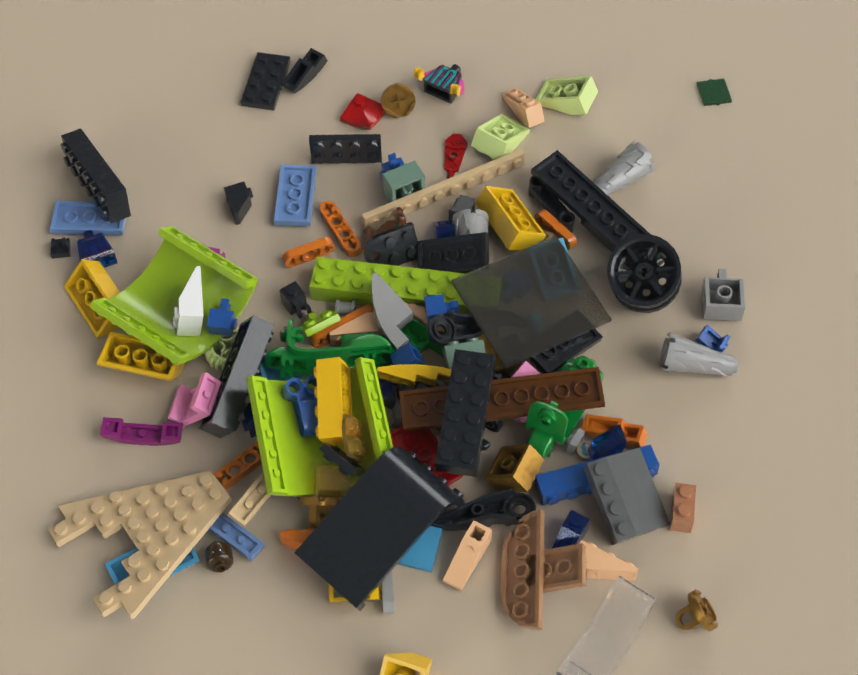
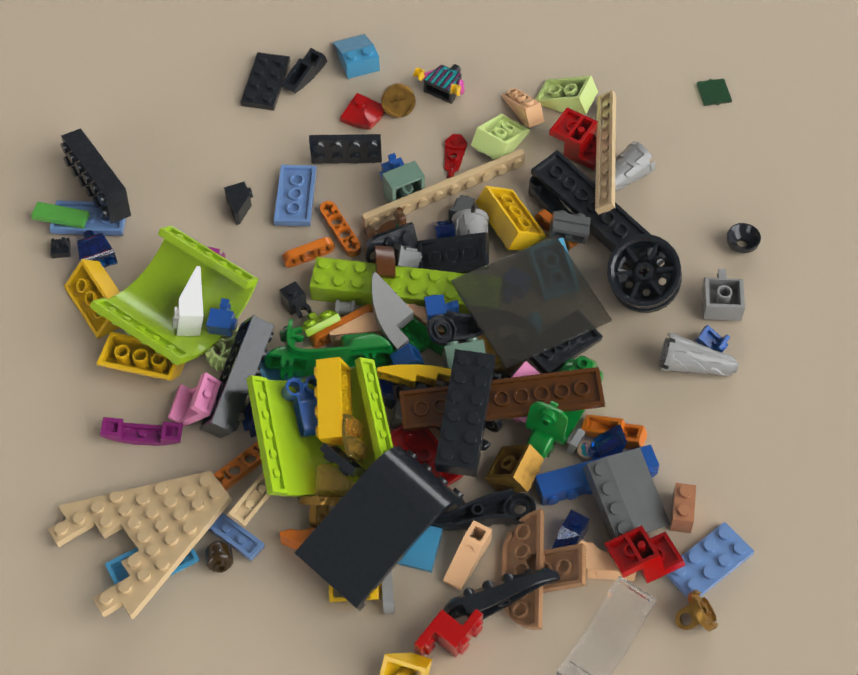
none -> bright green tile [31,202,90,229]
none -> dark azure slope [333,34,380,79]
none -> reddish brown slope [374,245,396,279]
none -> window [393,242,422,268]
none -> red bracket [414,609,484,658]
none -> black animal [443,567,560,619]
none -> red bracket [549,108,598,170]
none -> dark grey brick [549,210,591,244]
none -> tan plate [595,90,616,215]
none -> red bracket [604,525,685,584]
none -> medium blue plate [666,522,754,598]
none -> black piece [727,223,761,253]

